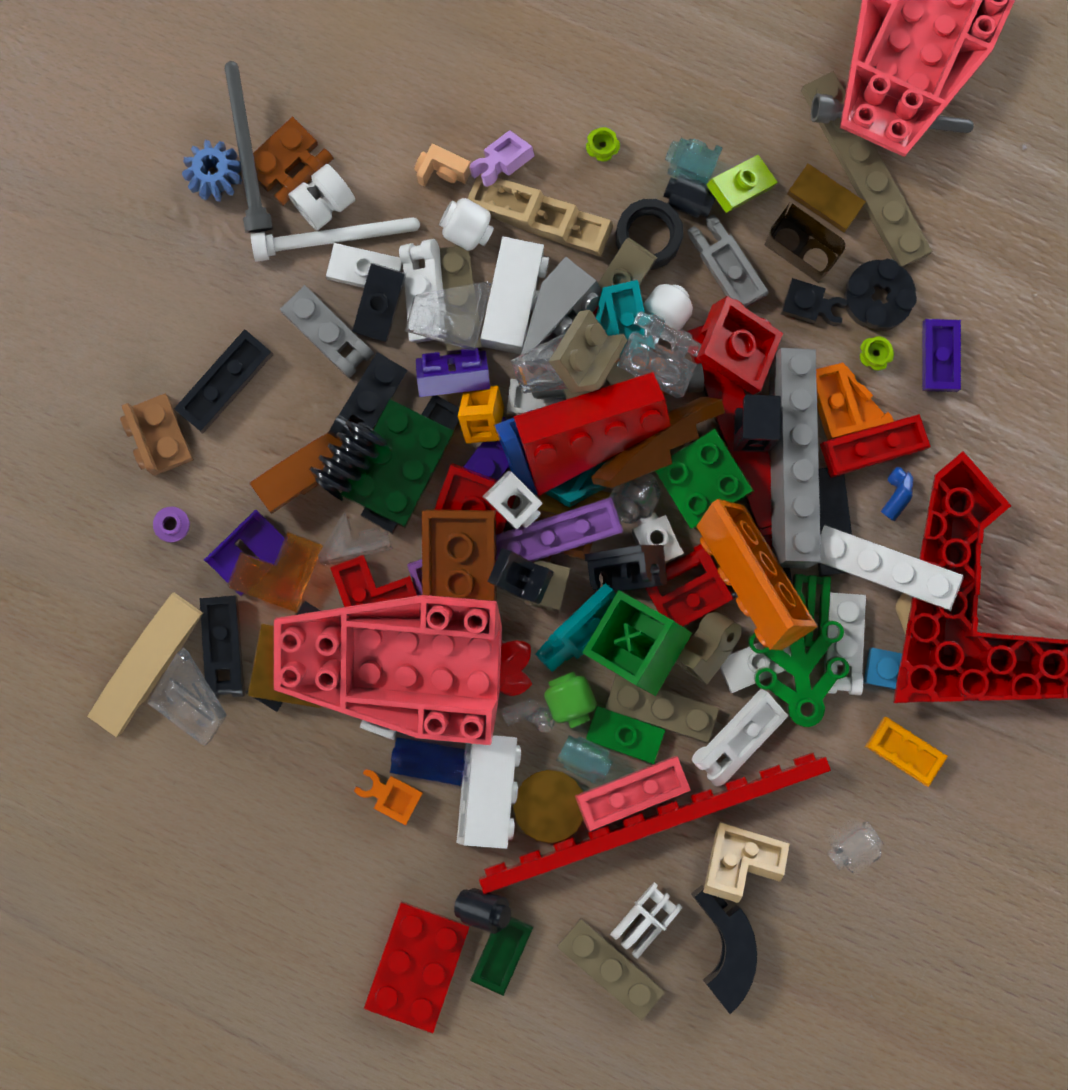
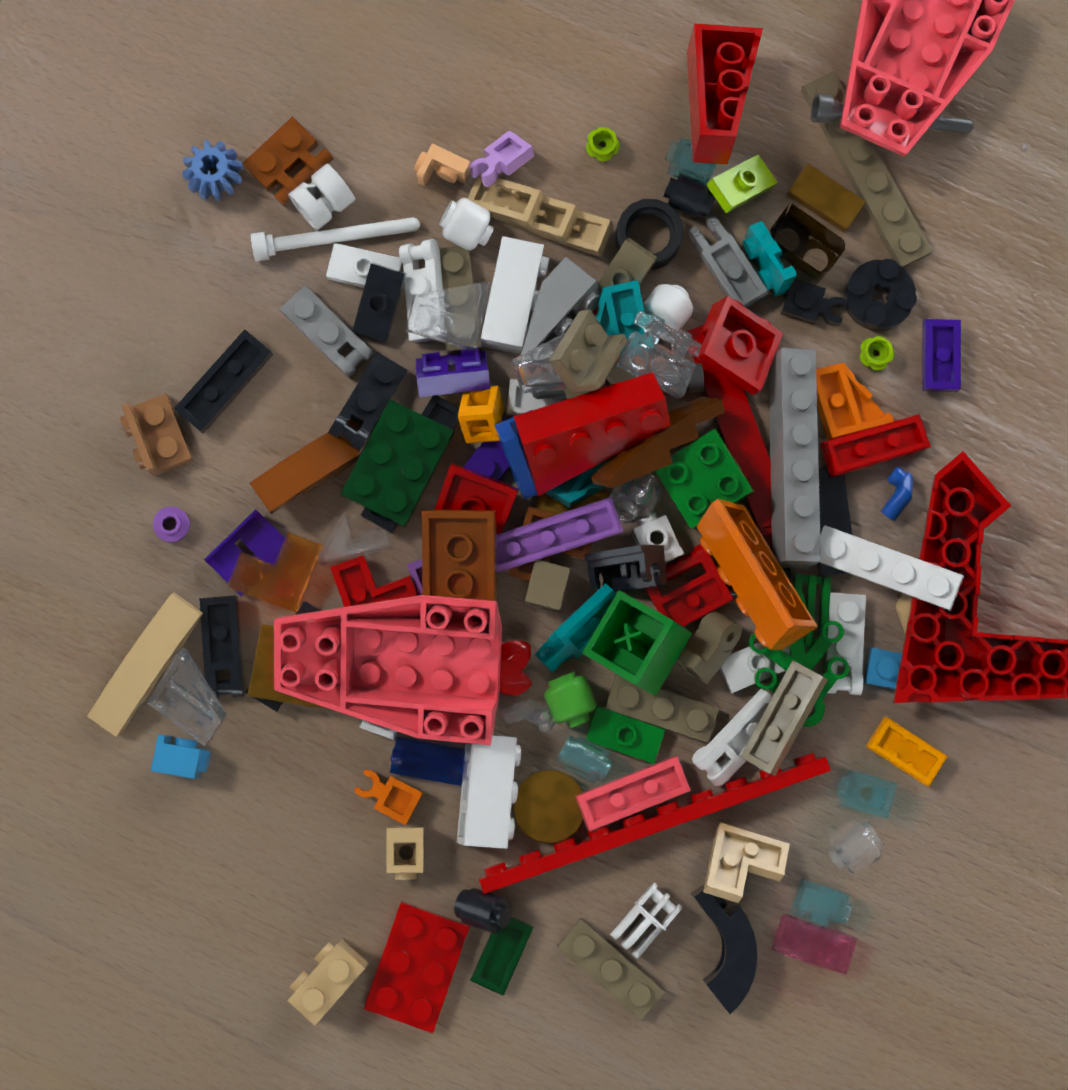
dark grey piece [224,61,273,233] -> none
black piece [309,420,388,501] -> none
white brick [482,471,543,529] -> none
black bracket [487,548,554,604] -> none
black panel [733,395,781,452] -> none
none -> dark azure brick [151,735,211,779]
none -> tan brick [287,939,369,1026]
none -> tan brick [386,826,425,880]
none -> red wedge [687,23,763,165]
none -> dark tan plate [740,660,828,776]
none -> teal wing [743,221,797,298]
none -> clear pink slope [771,913,858,974]
none -> clear light blue brick [790,878,852,927]
none -> clear light blue brick [836,770,897,819]

